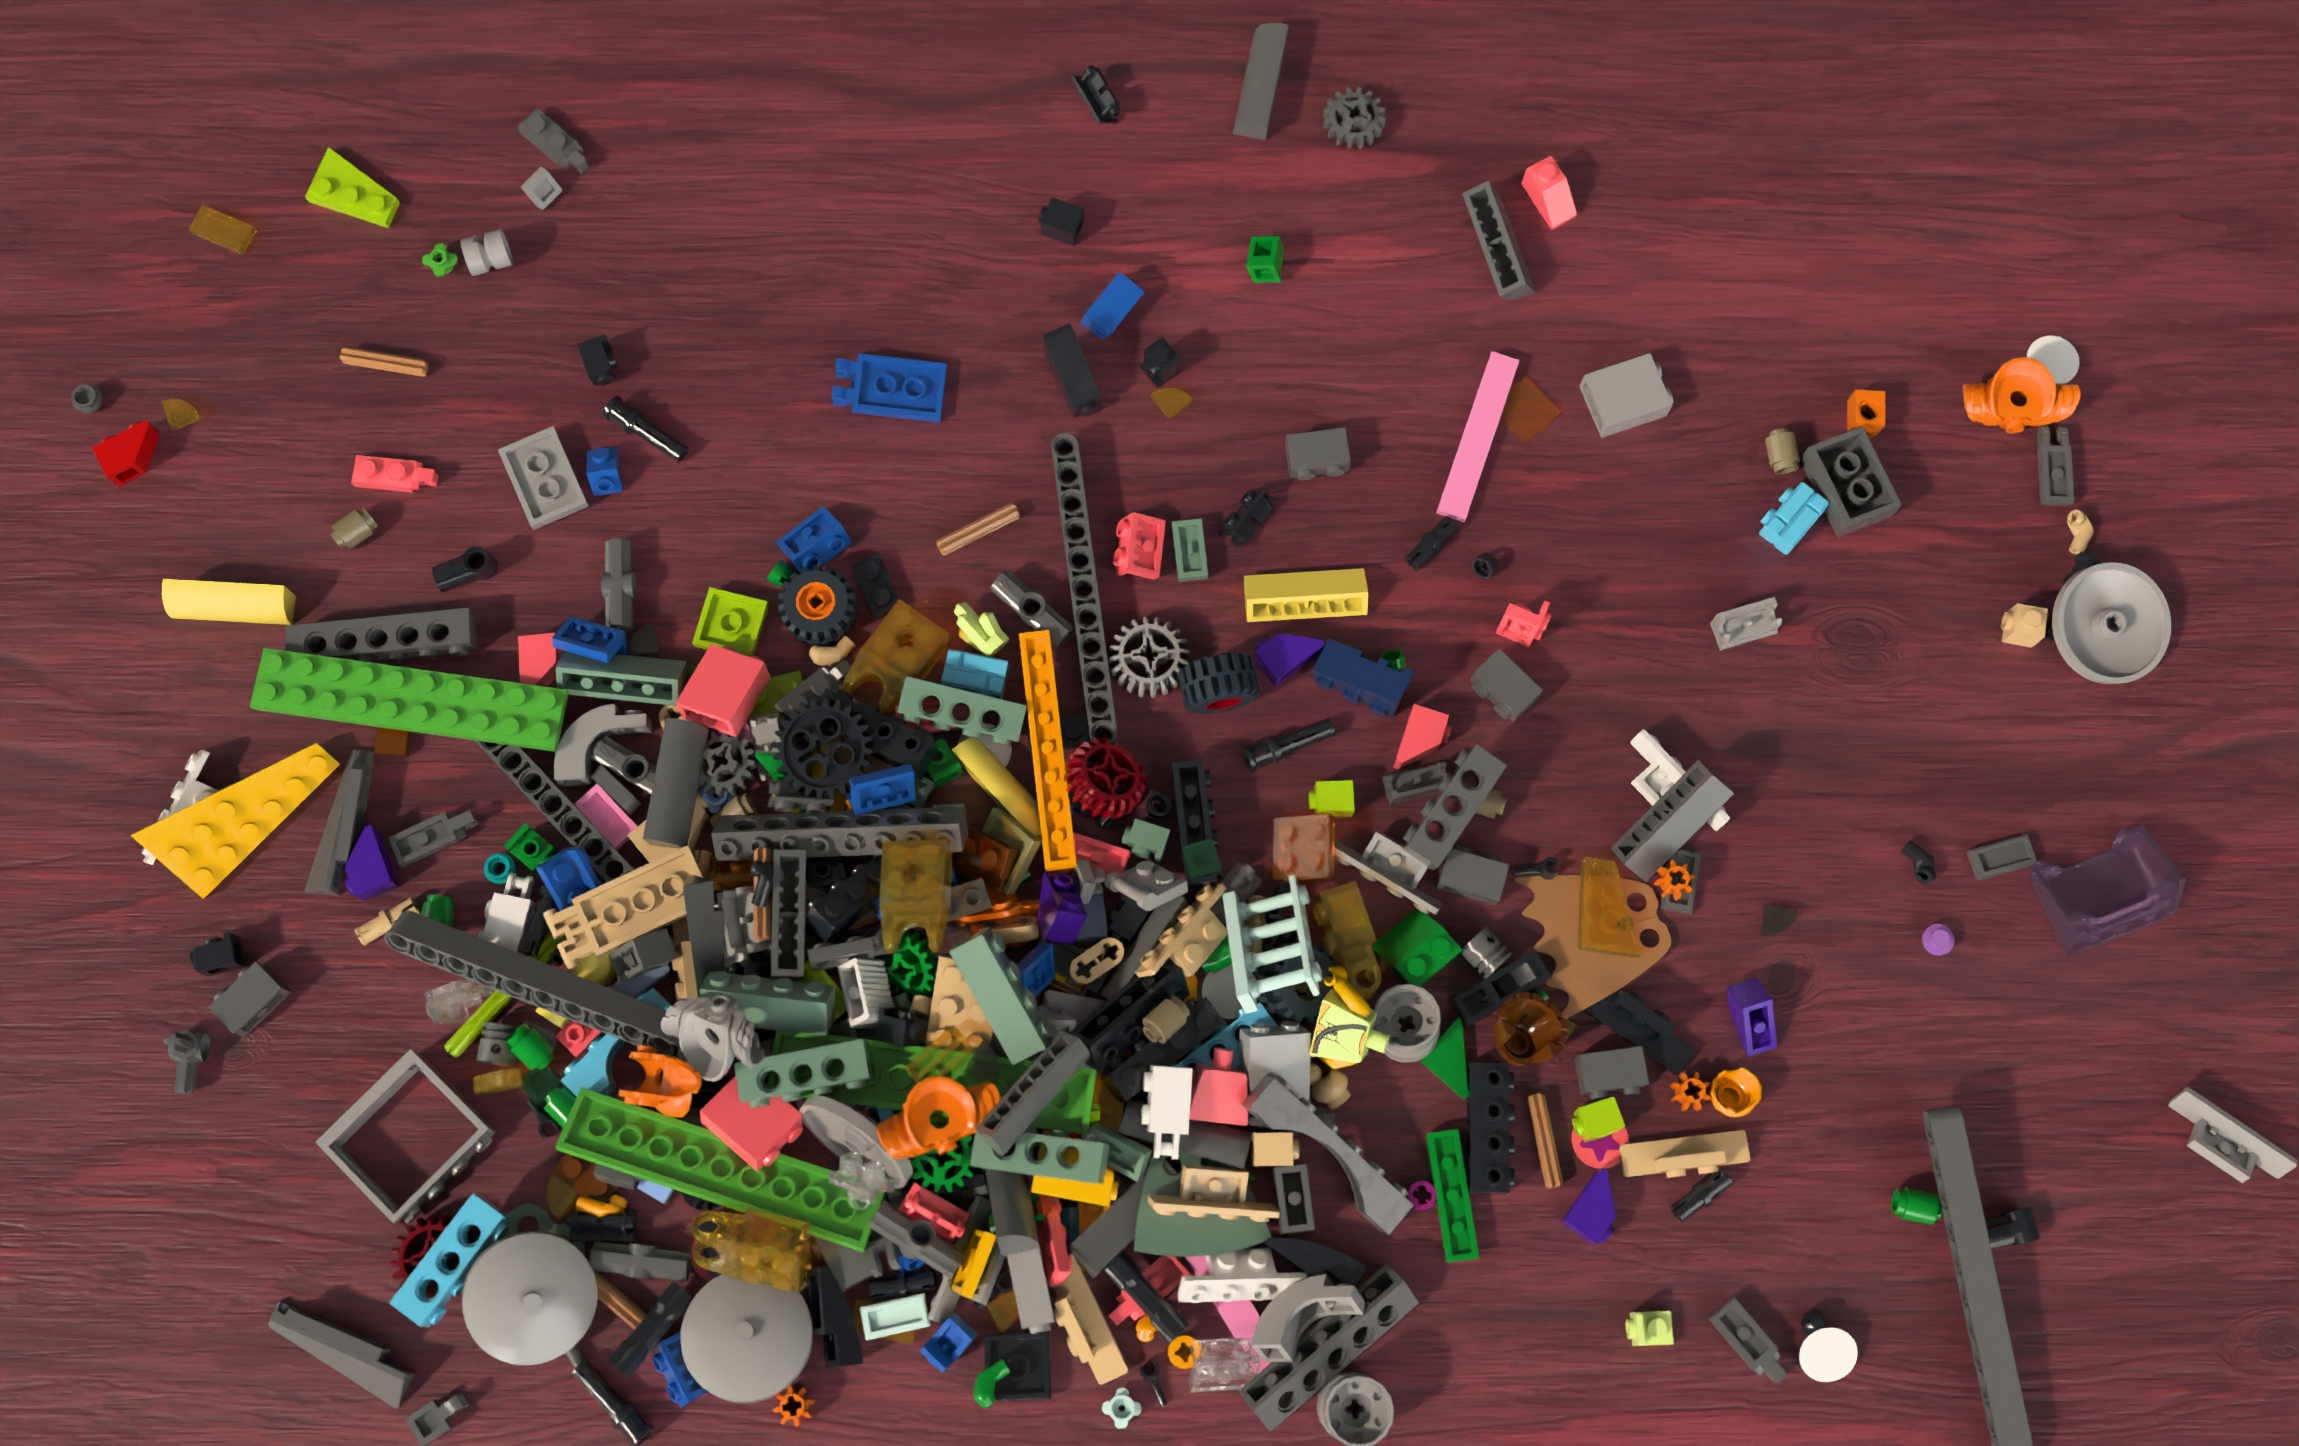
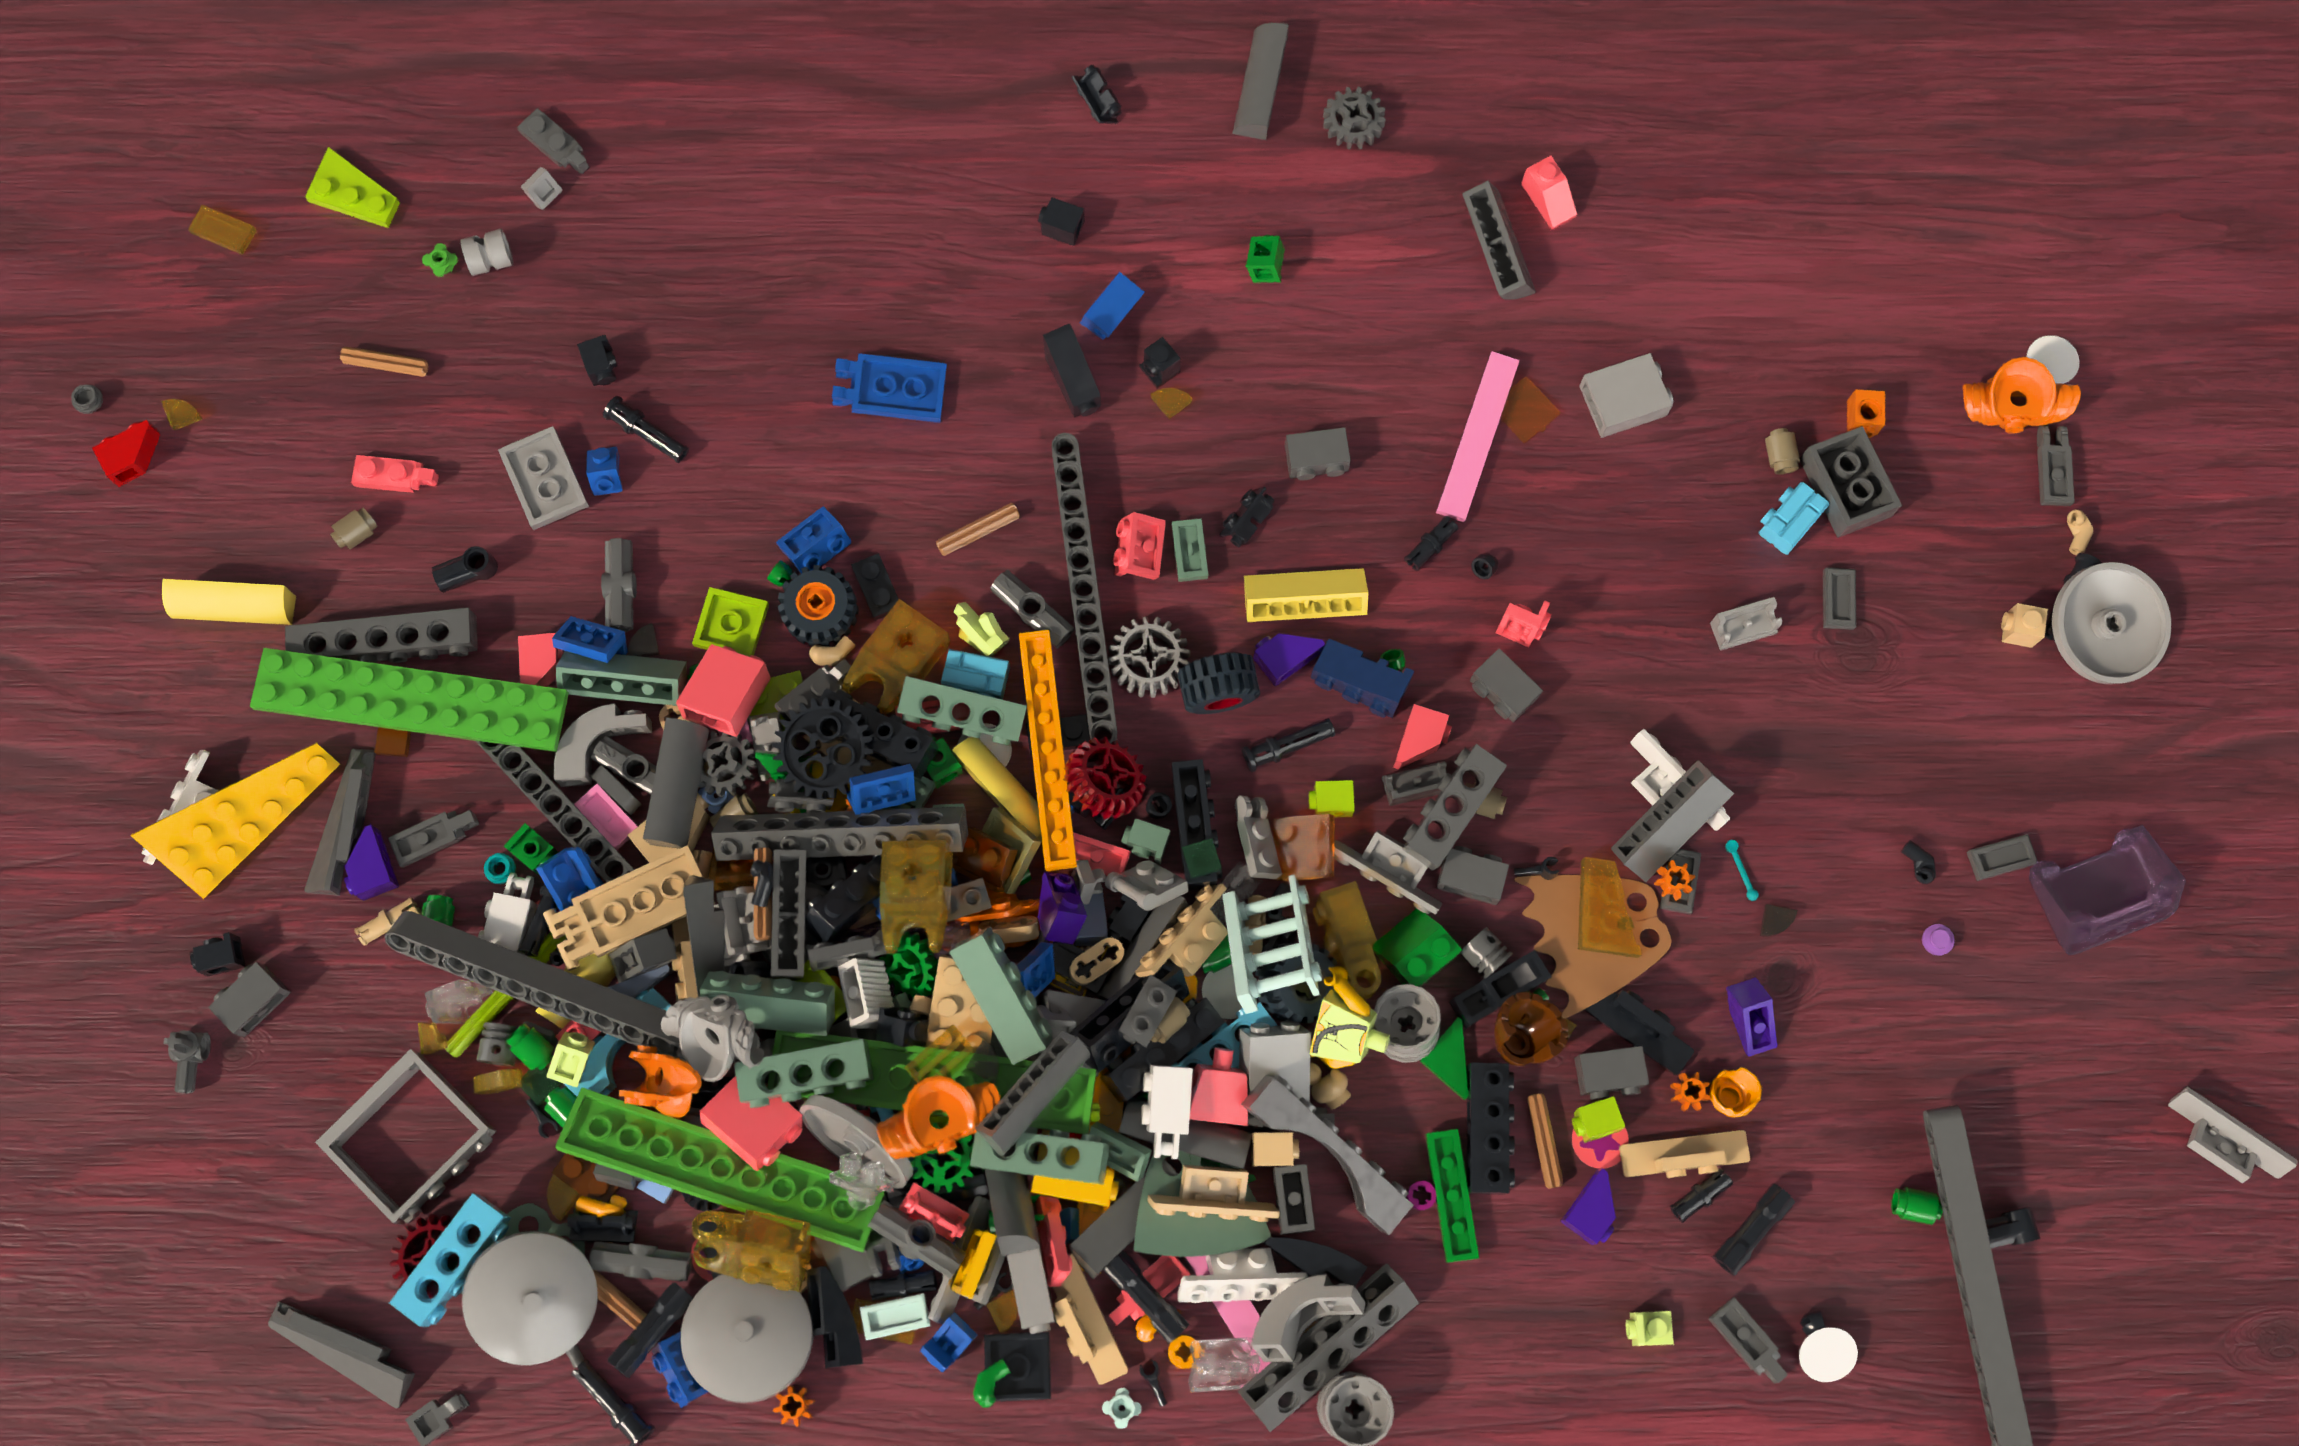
none -> clear yellow tile [418,1022,448,1054]
none -> yellowish green bracket [546,1032,595,1088]
none -> dark grey hinge [1119,975,1178,1047]
none -> light grey hinge [1234,795,1282,879]
none -> black axle [1712,1183,1795,1276]
none -> teal hinge [1725,840,1759,901]
none -> dark grey tile [1823,568,1856,630]

